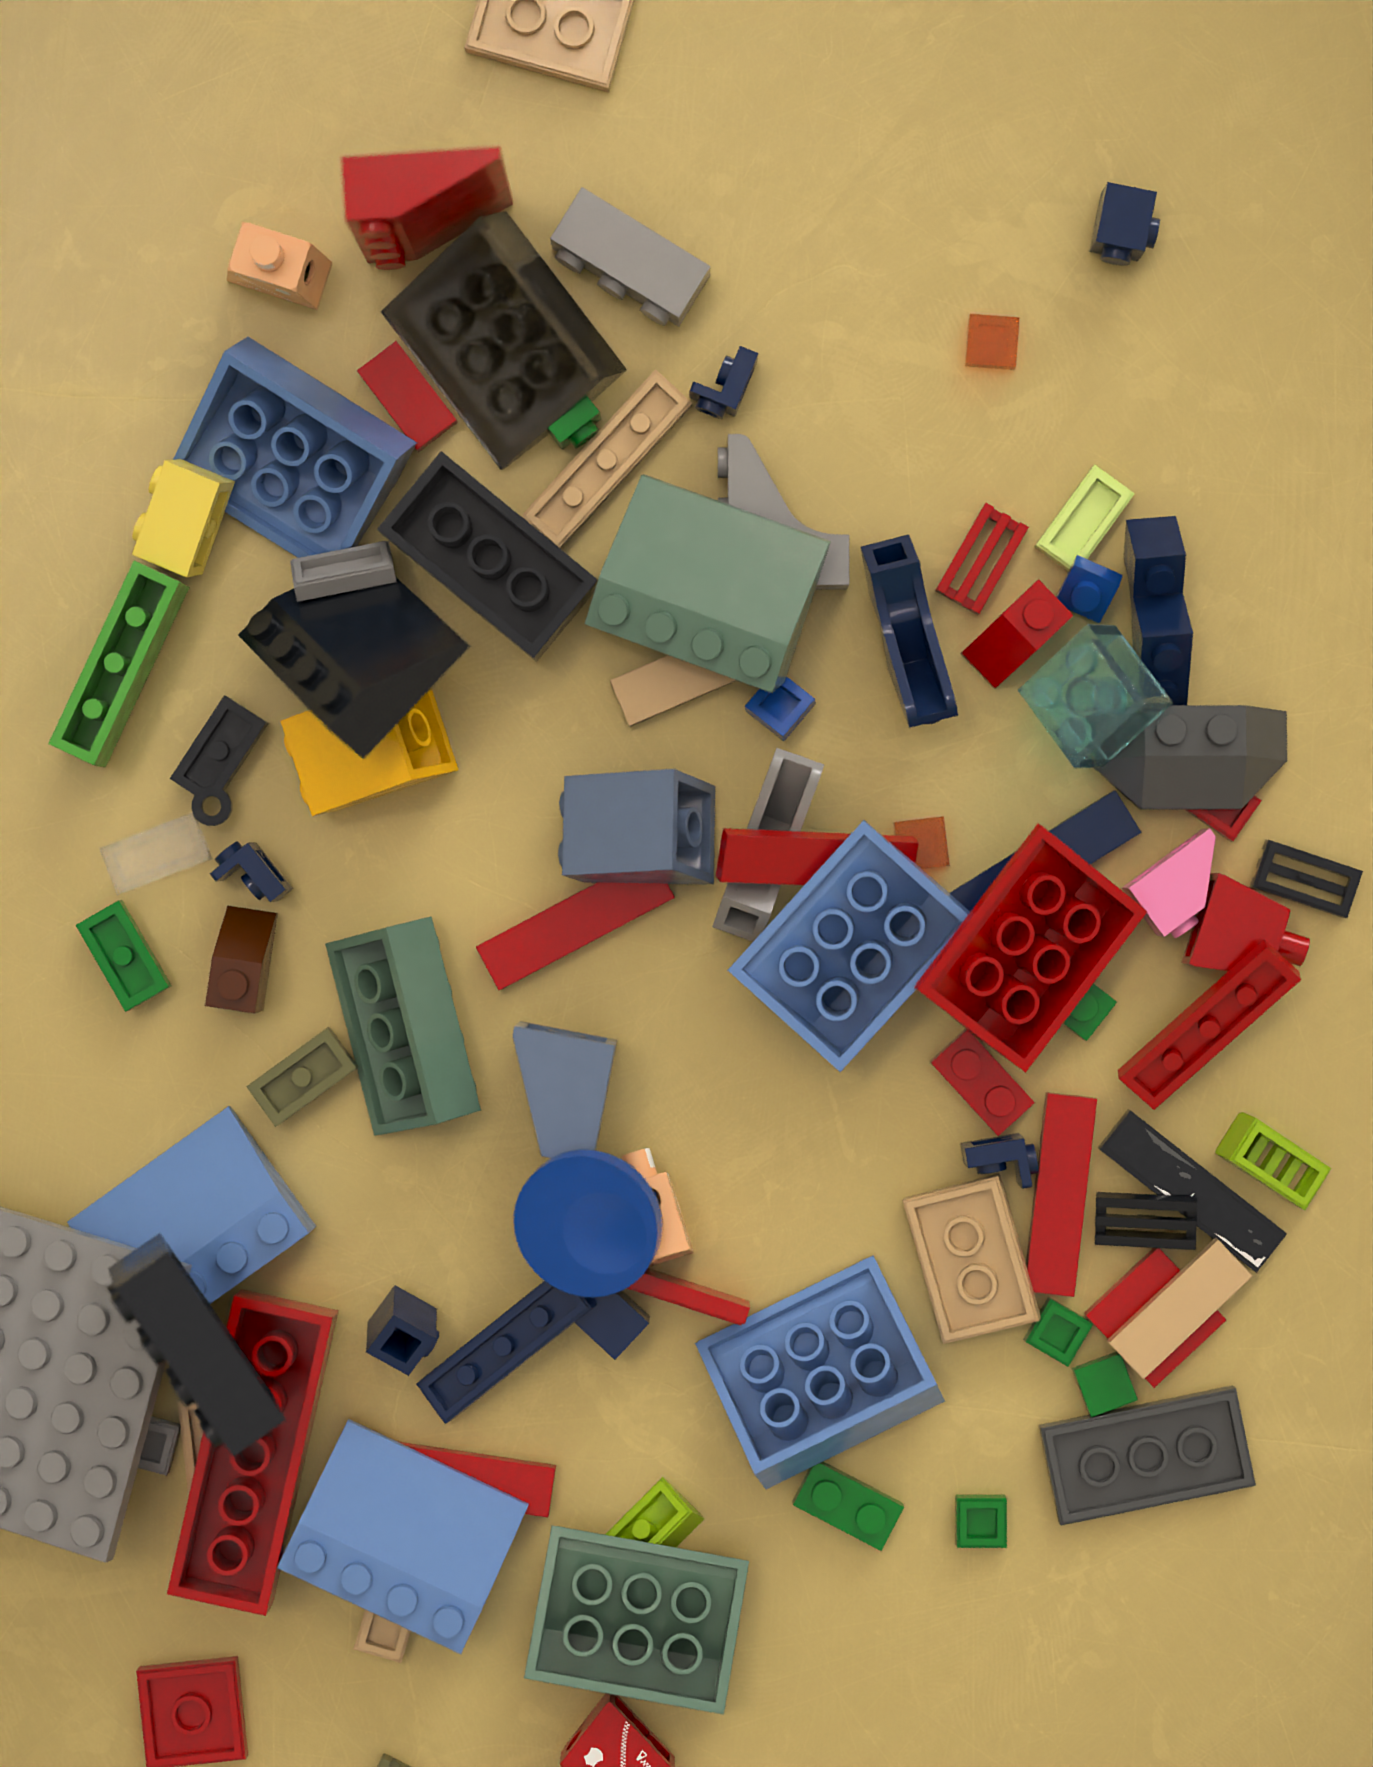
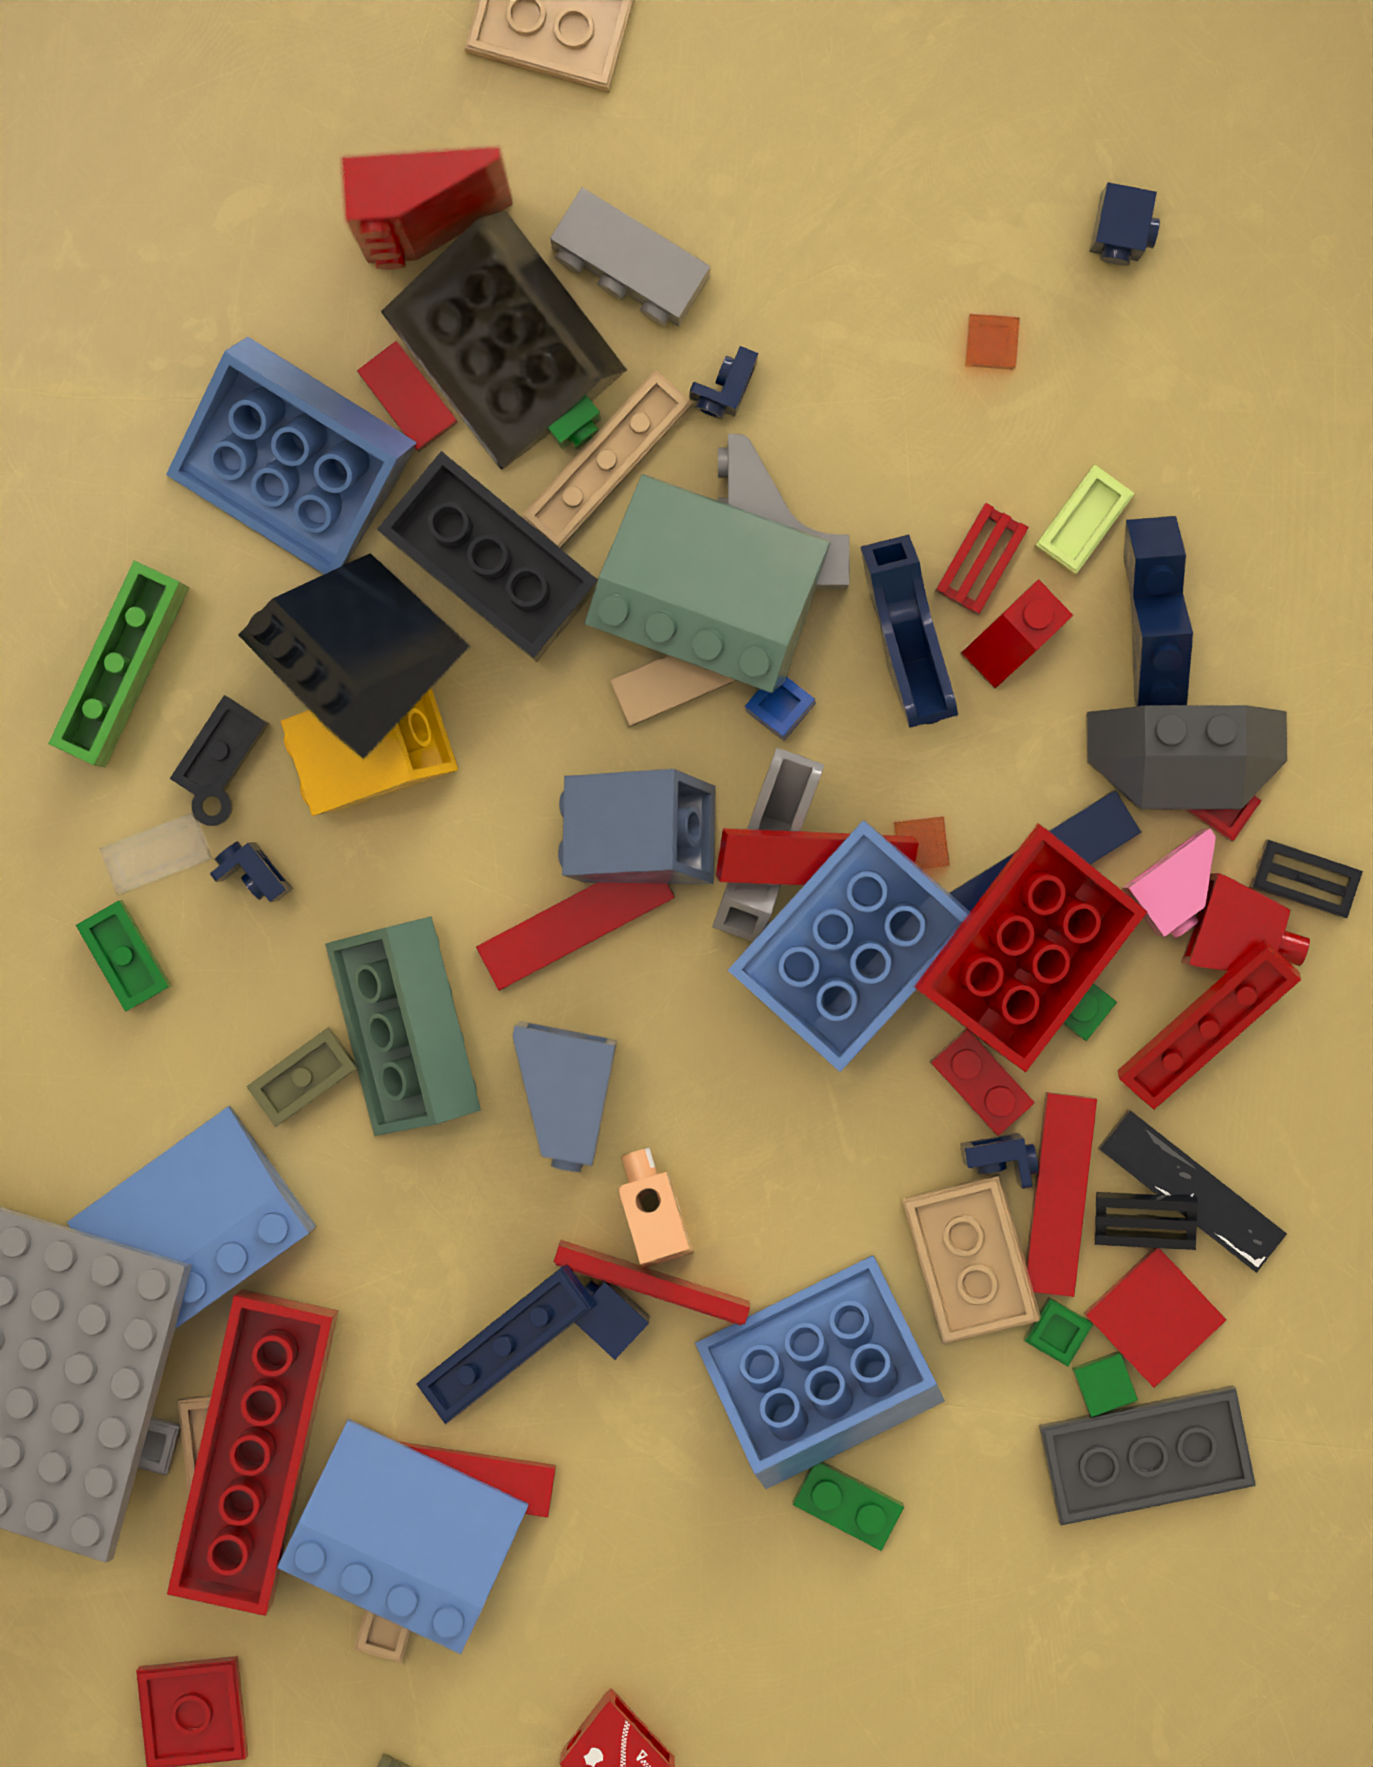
black brick [107,1233,286,1457] -> none
light yellow brick [132,459,235,578] -> none
reddish brown slope [205,906,278,1014] -> none
light nougat torso [227,222,332,310] -> none
light grey tile [290,541,397,602] -> none
dark blue brick [366,1285,439,1376] -> none
blue piece [514,1150,663,1297] -> none
sand green slope [524,1525,749,1715] -> none
lime slope [605,1477,704,1548] -> none
green tile [956,1495,1007,1548] -> none
clear light blue brick [1018,624,1173,768] -> none
blue plate [1056,555,1123,624] -> none
tan tile [1107,1238,1252,1380] -> none
lime slope [1215,1112,1331,1210] -> none

